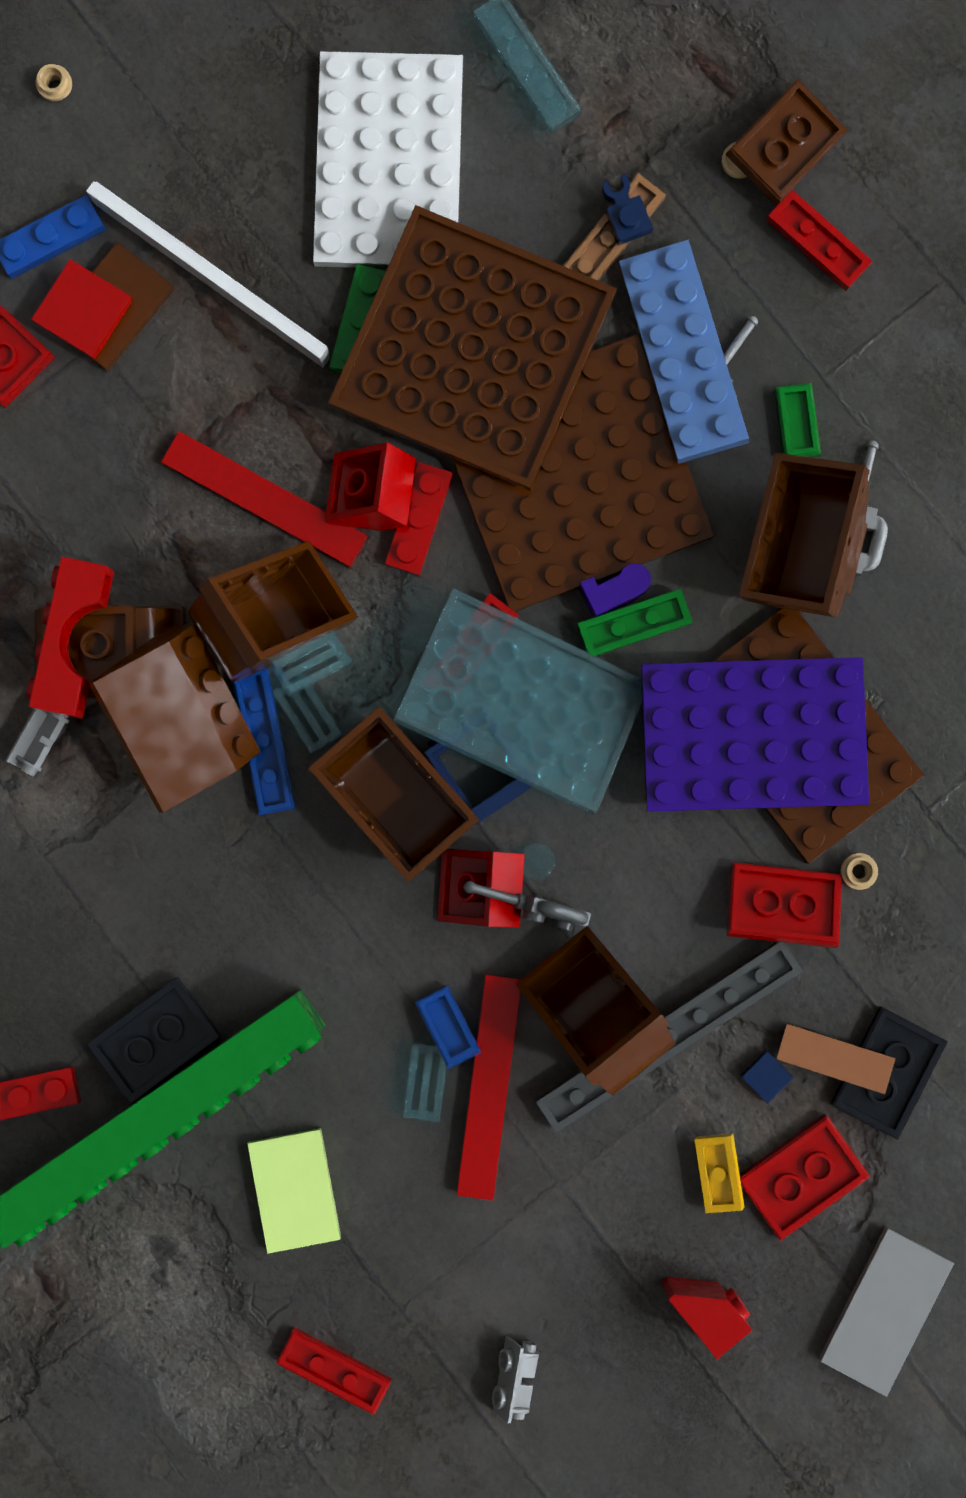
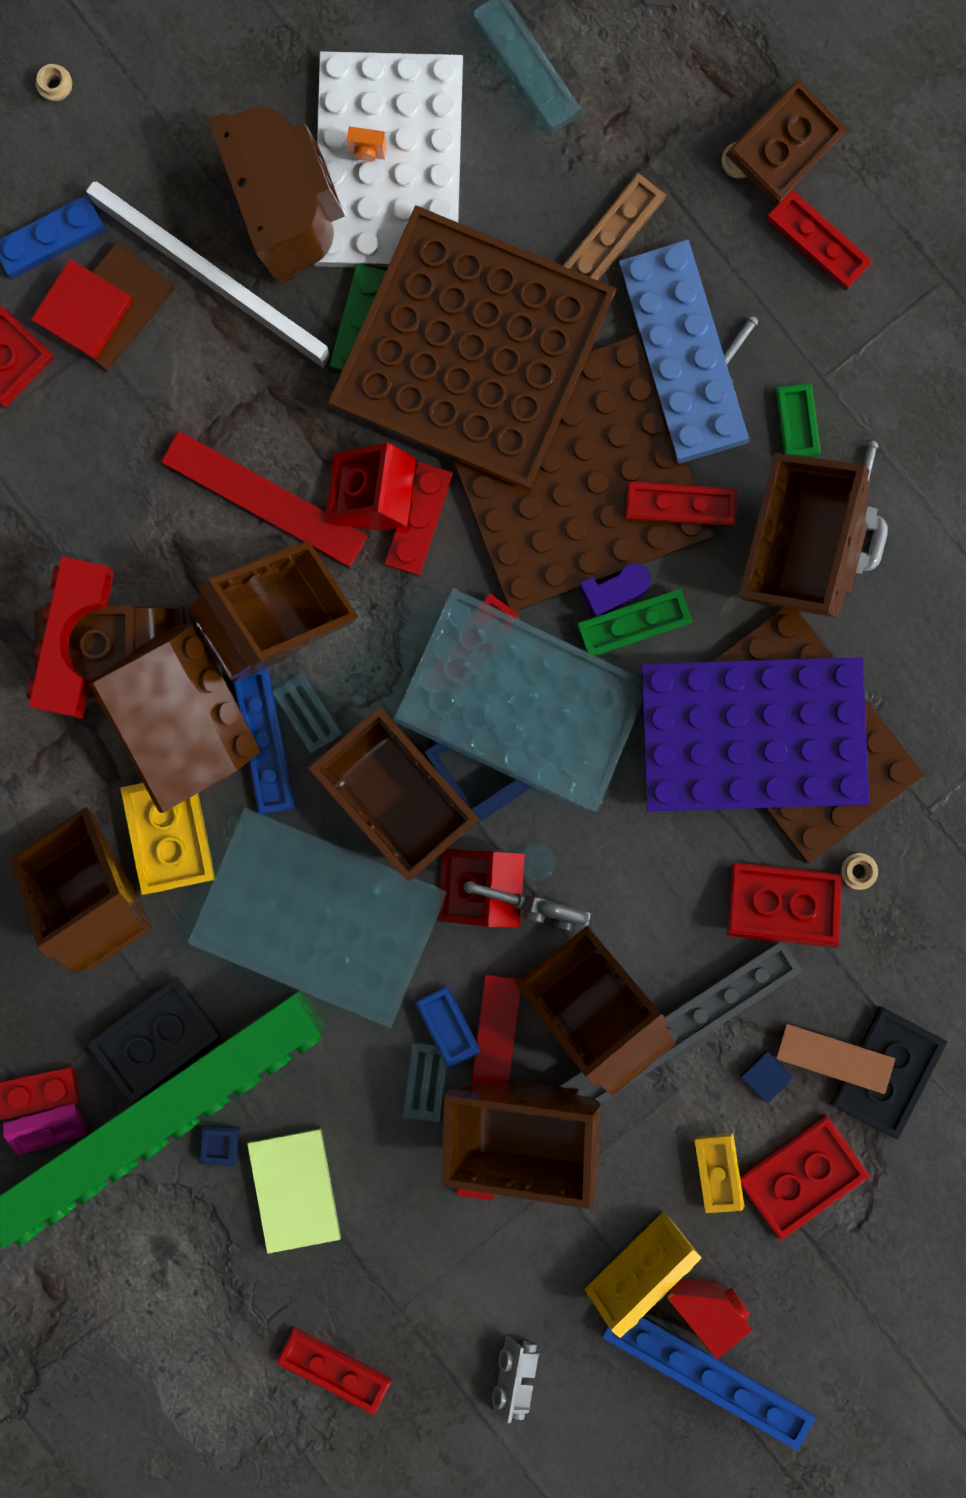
light grey hinge [5,709,70,776] -> none
clear light blue tile [271,632,353,696] -> none
dark blue plate [602,174,653,246] -> none
light grey tile [819,1226,954,1397] -> none
none -> dark pink plate [3,1103,88,1155]
none -> reddish brown container [10,806,151,973]
none -> yellow plate [120,783,216,895]
none -> clear light blue plate [188,808,448,1028]
none -> dark blue tile [198,1125,240,1166]
none -> reddish brown container [208,107,345,285]
none -> orange plate [346,126,387,162]
none -> reddish brown container [442,1080,601,1209]
none -> yellow plate [584,1212,701,1338]
none -> blue plate [601,1316,816,1451]
none -> red tile [625,481,738,527]

